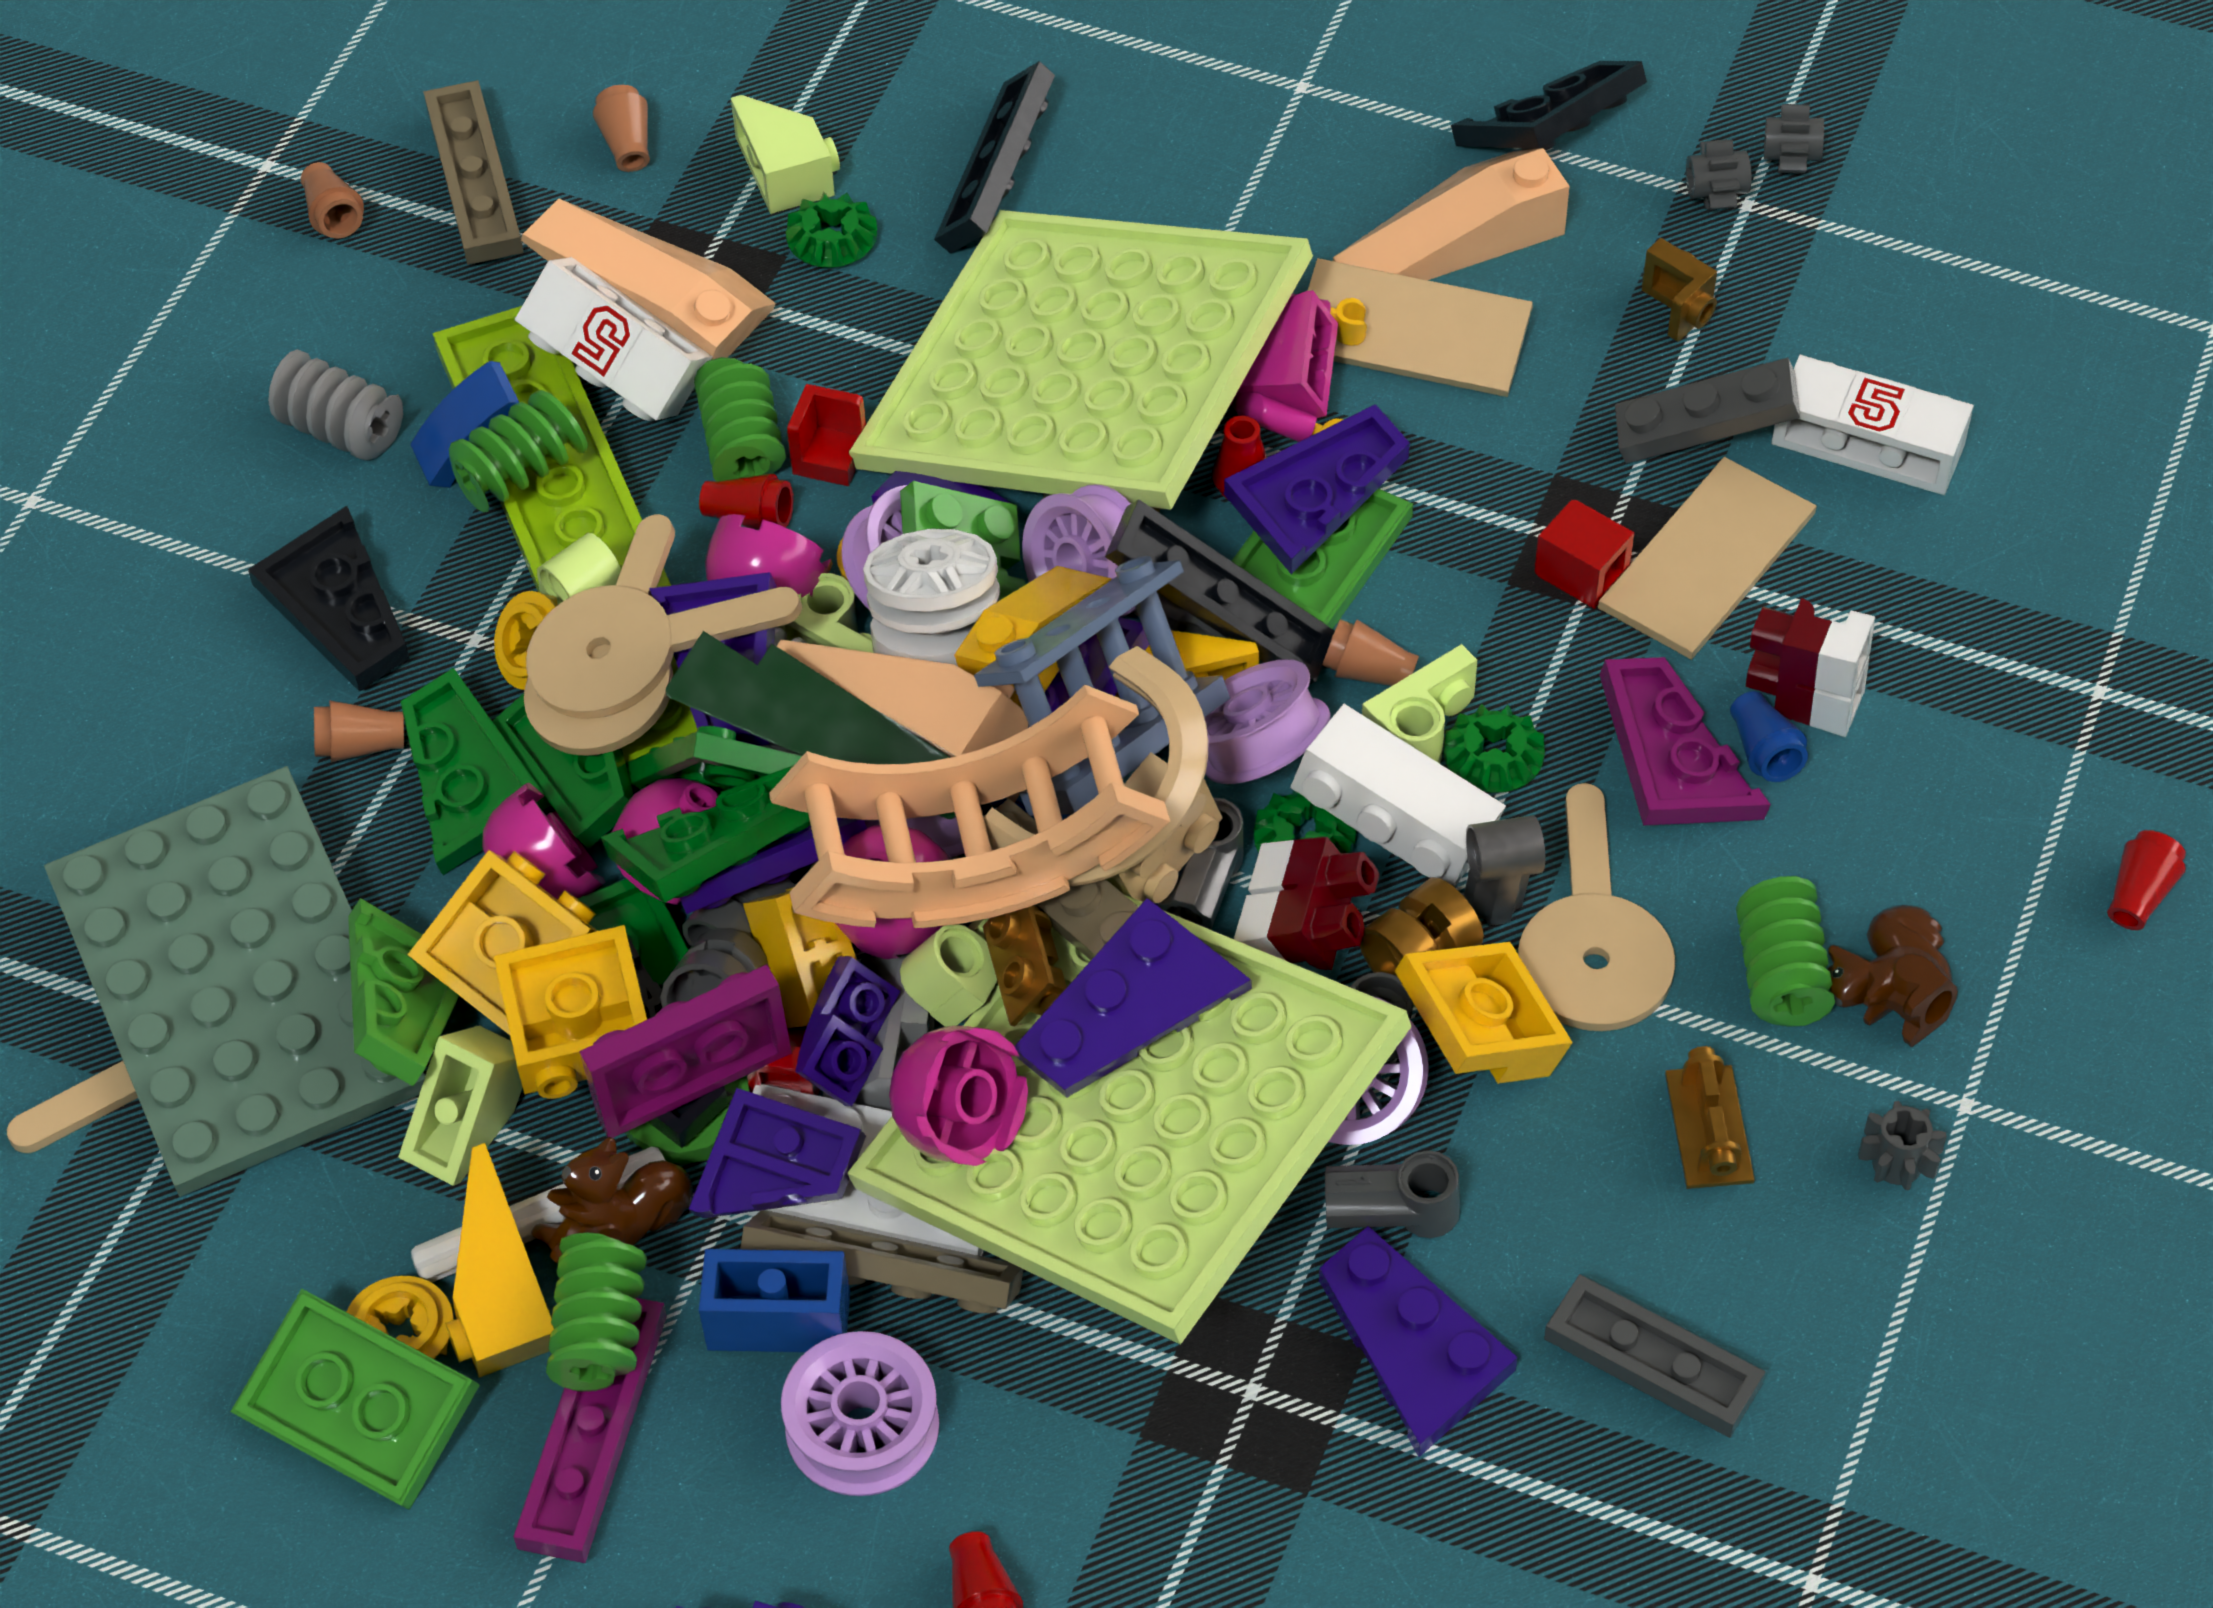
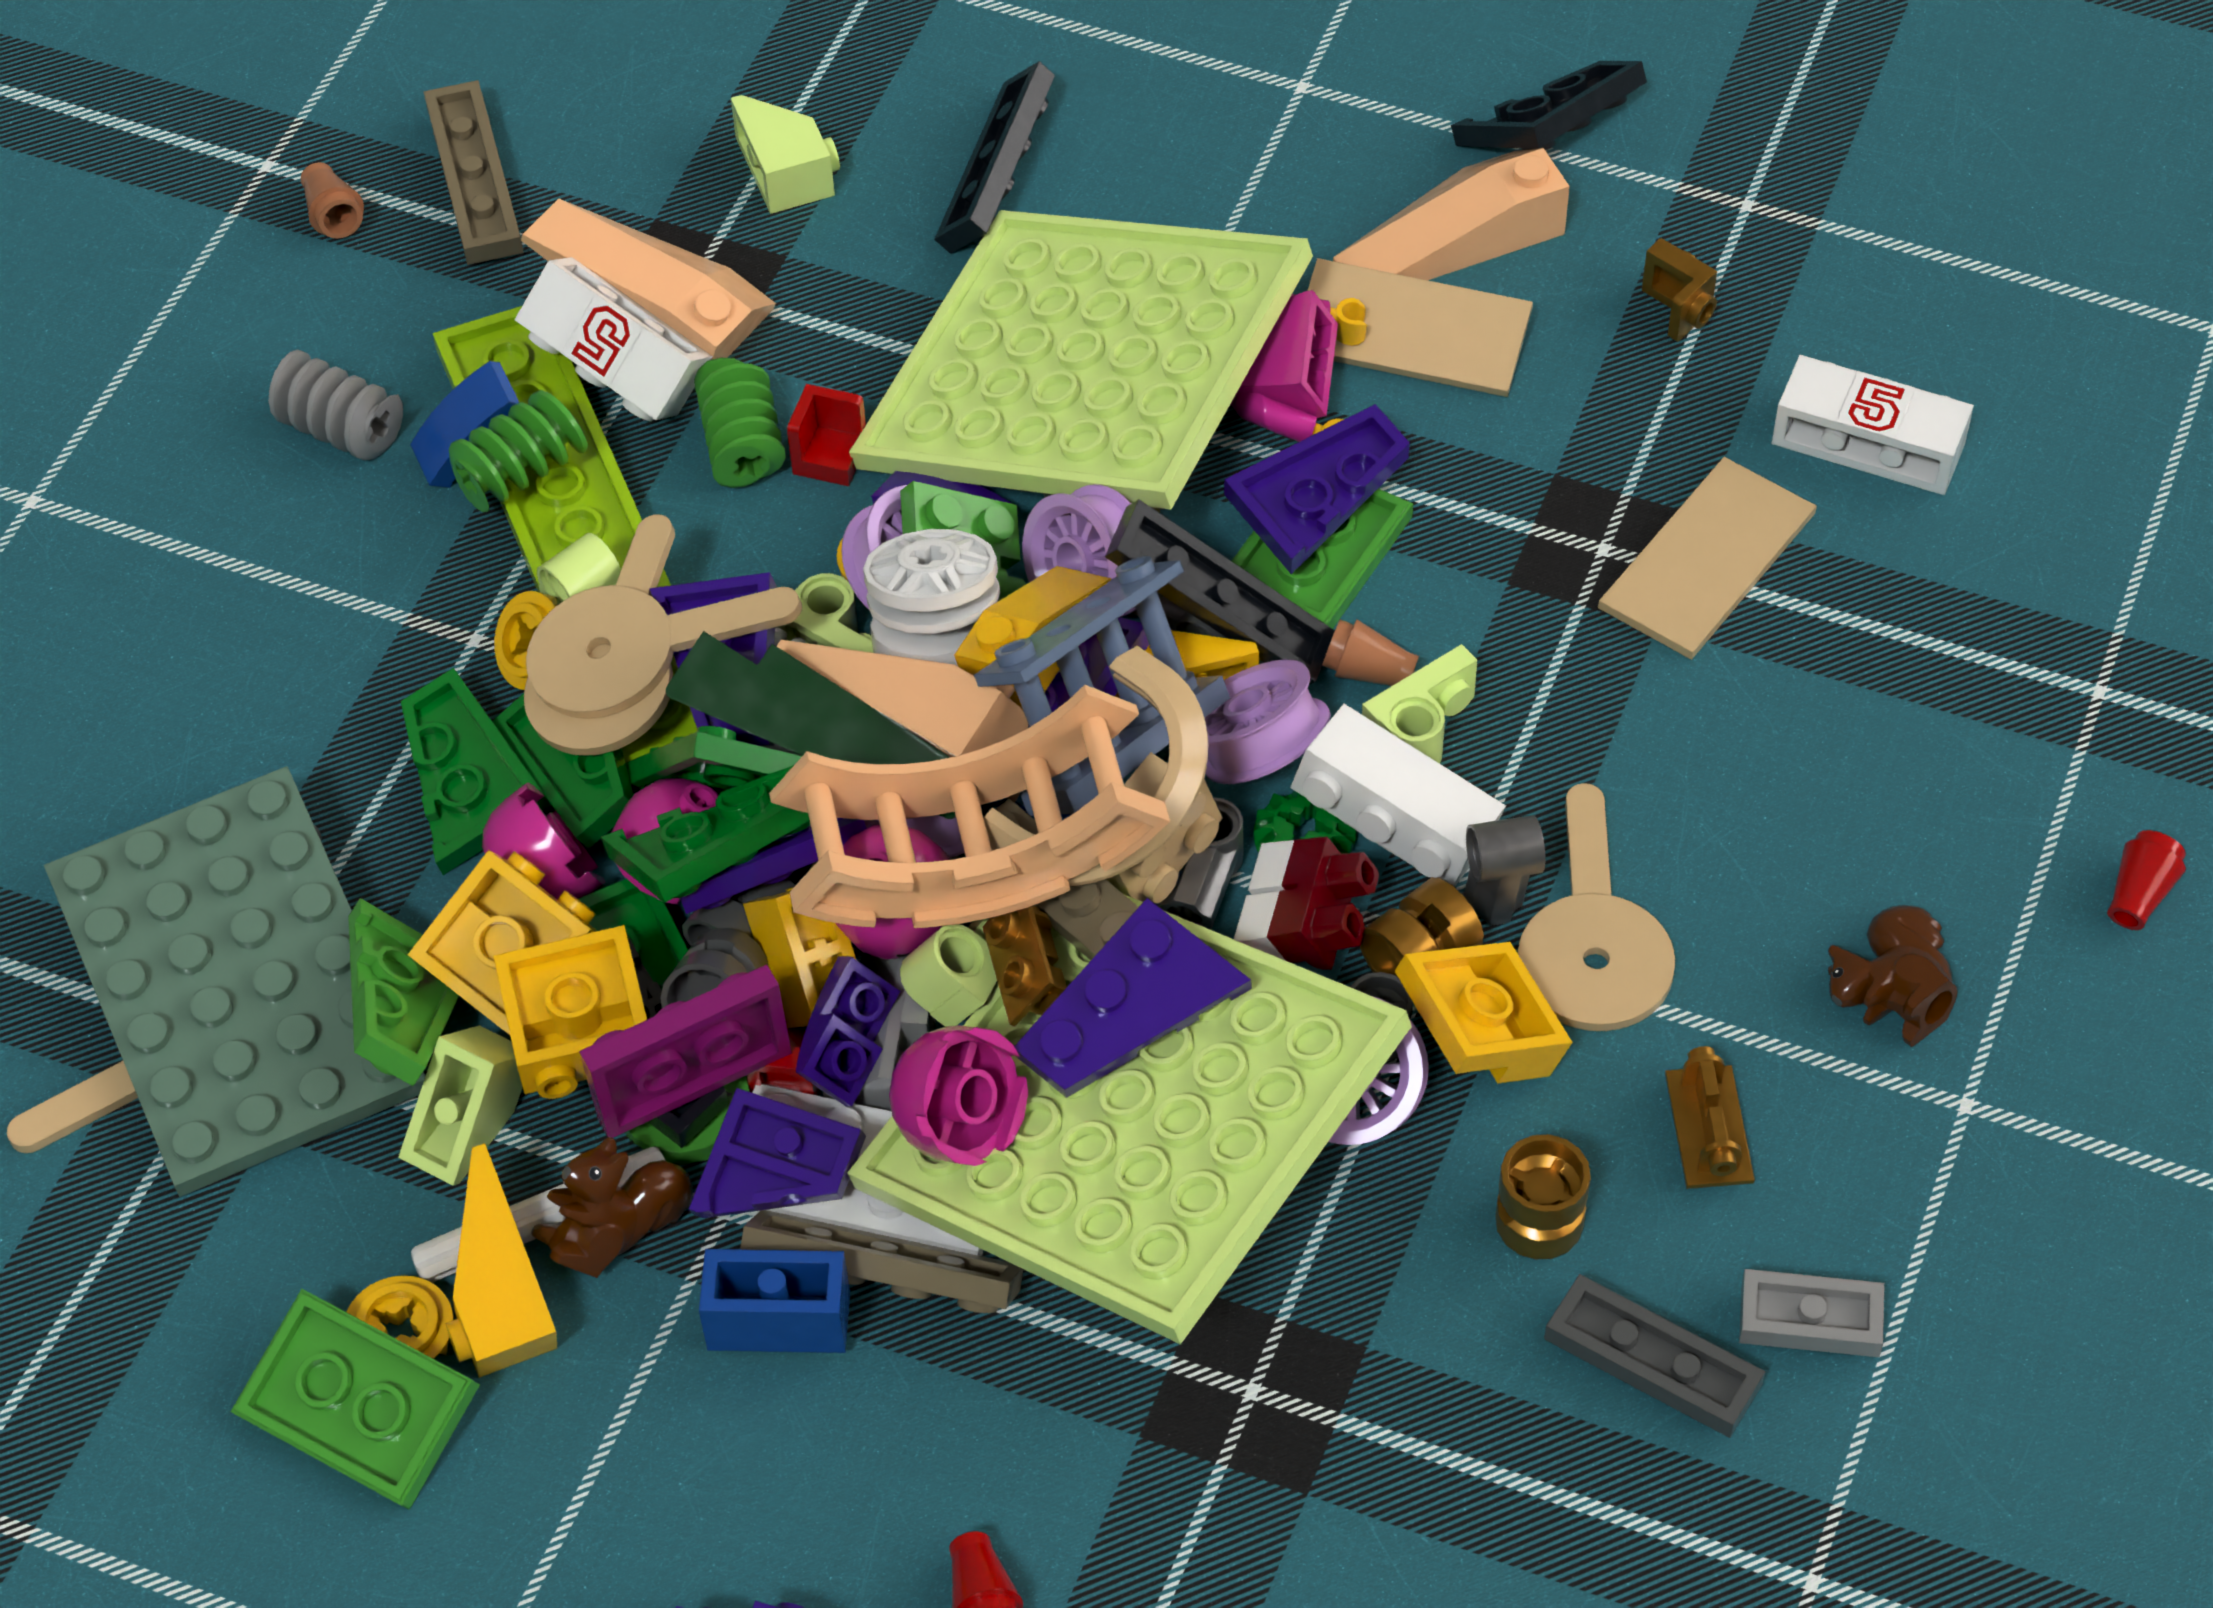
black wing [248,506,409,692] -> none
nougat cone [314,700,404,763] -> none
magenta plate [513,1298,667,1563] -> none
bright green piece [546,1232,647,1391] -> none
nougat cone [593,85,650,172] -> none
red cone [699,474,794,531] -> none
dark pink cylinder [705,514,833,598] -> none
lavender wheel [781,1331,939,1496] -> none
green gear [785,192,877,268] -> none
red cone [1212,416,1267,499] -> none
dark purple wing [1319,1226,1518,1457] -> none
dark grey piece [1325,1151,1460,1238] -> none
green gear [1444,704,1545,793] -> none
red panel [1535,500,1634,609] -> none
magenta wing [1599,657,1771,826] -> none
dark grey plate [1615,358,1800,464] -> none
dark grey gear [1686,139,1752,210] -> none
blue cone [1730,691,1808,782] -> none
bright green piece [1736,876,1835,1027] -> none
hips [1746,598,1875,737] -> none
dark grey gear [1764,104,1824,174] -> none
dark grey gear [1858,1101,1947,1190] -> none
none -> pearl gold wheel [1495,1134,1591,1260]
none -> light grey plate [1739,1269,1884,1357]

